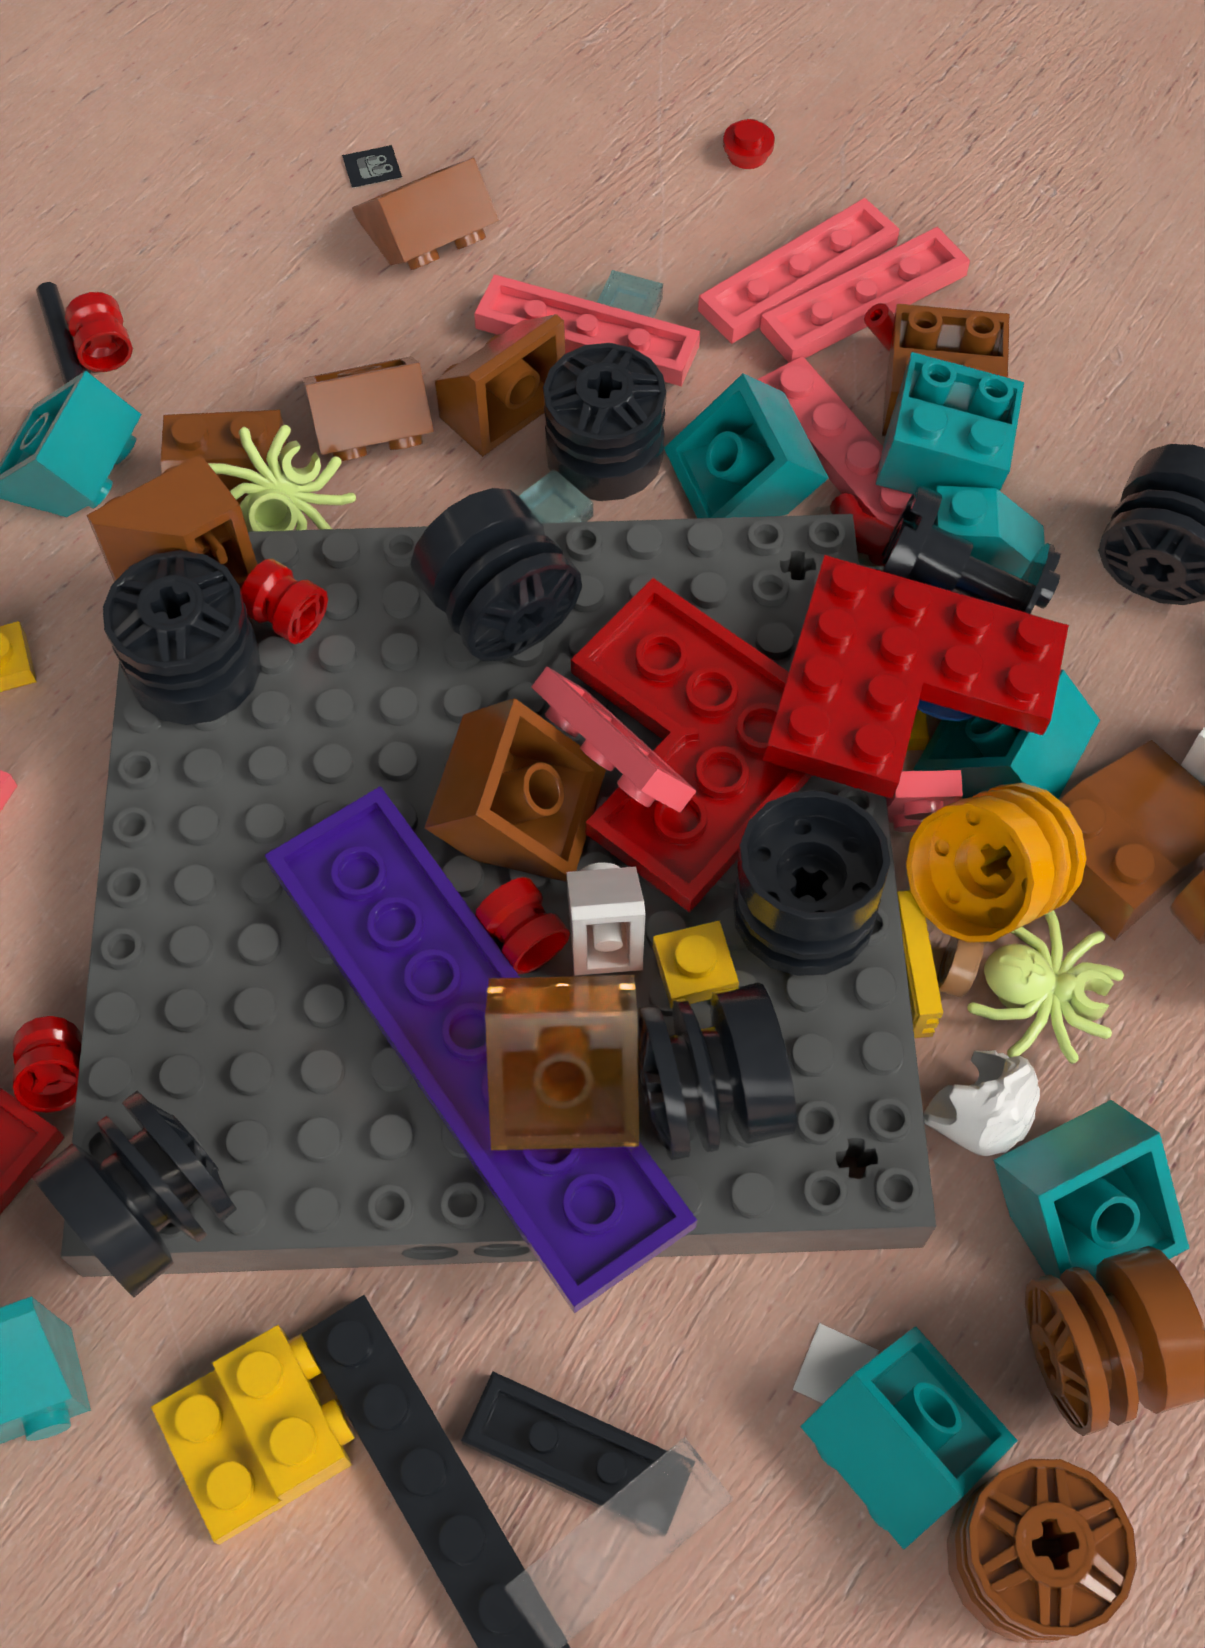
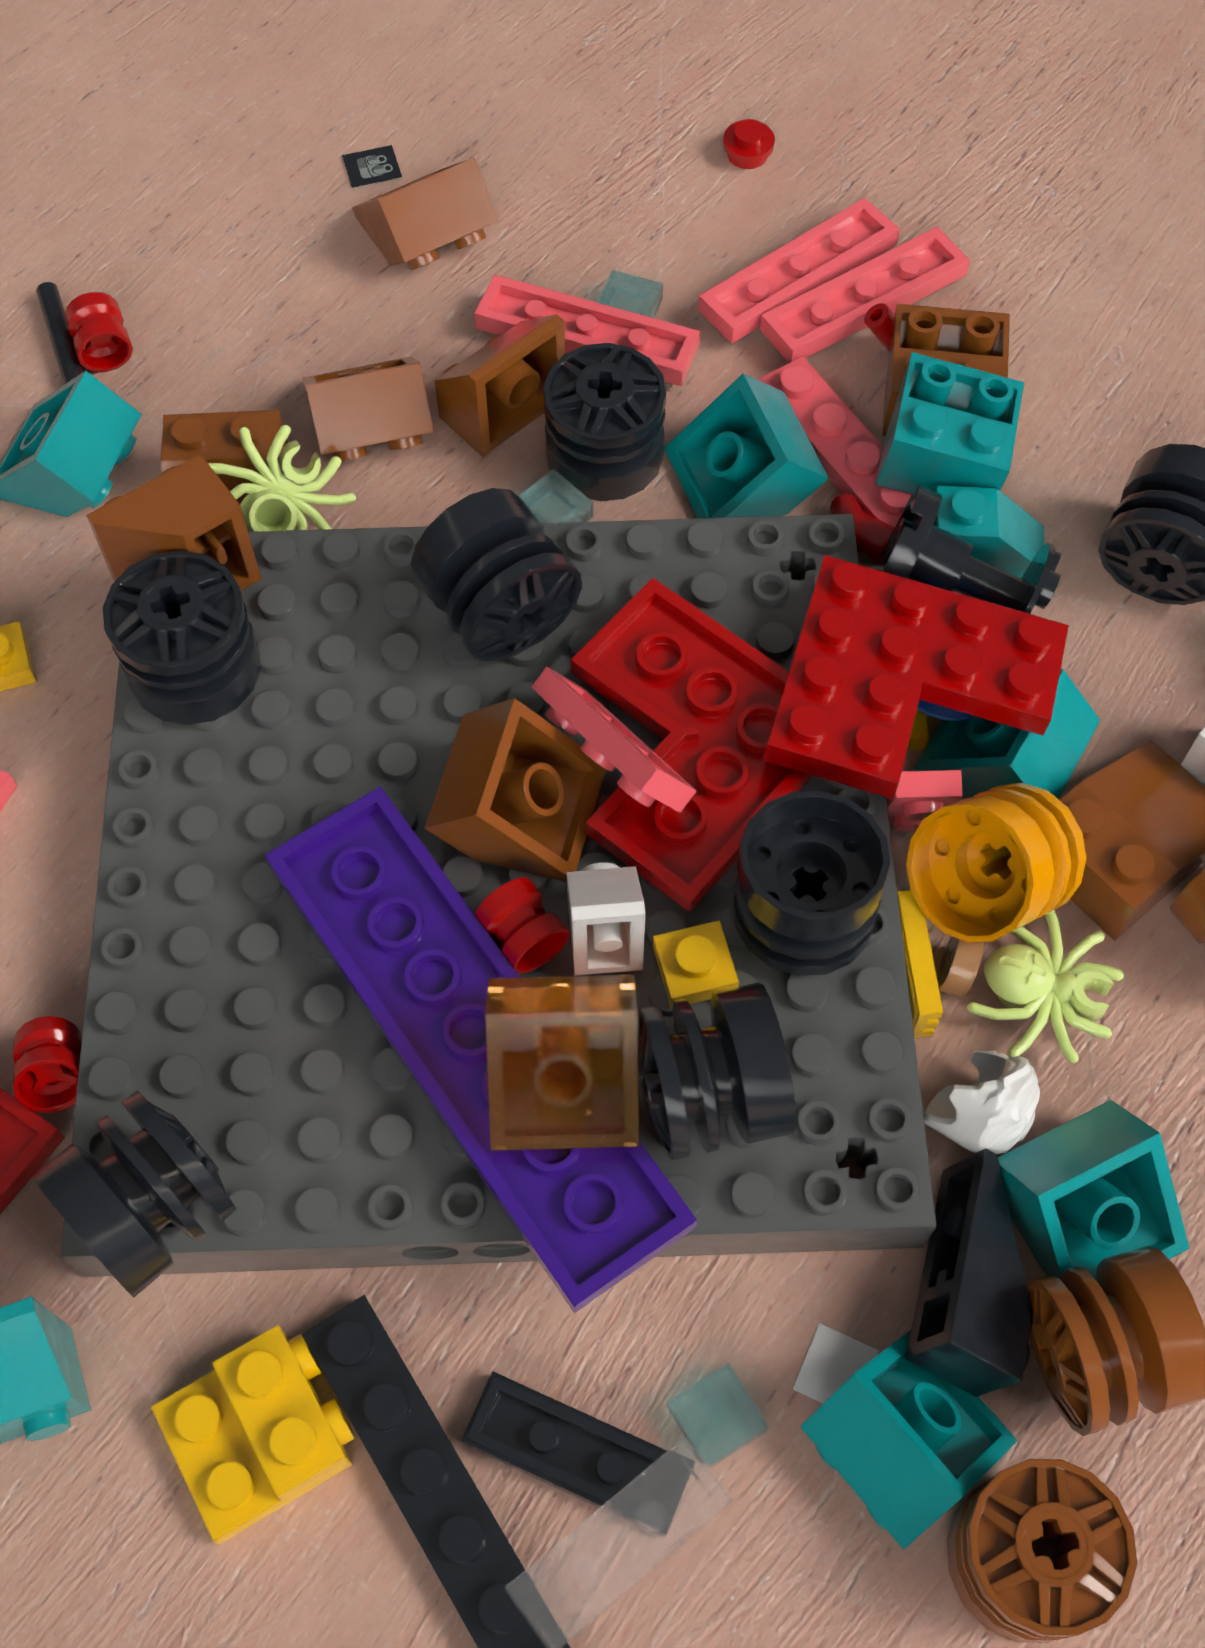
red wheel [241,558,328,644] -> none
none -> clear light blue tile [666,1363,769,1472]
none -> black slope [905,1148,1033,1397]

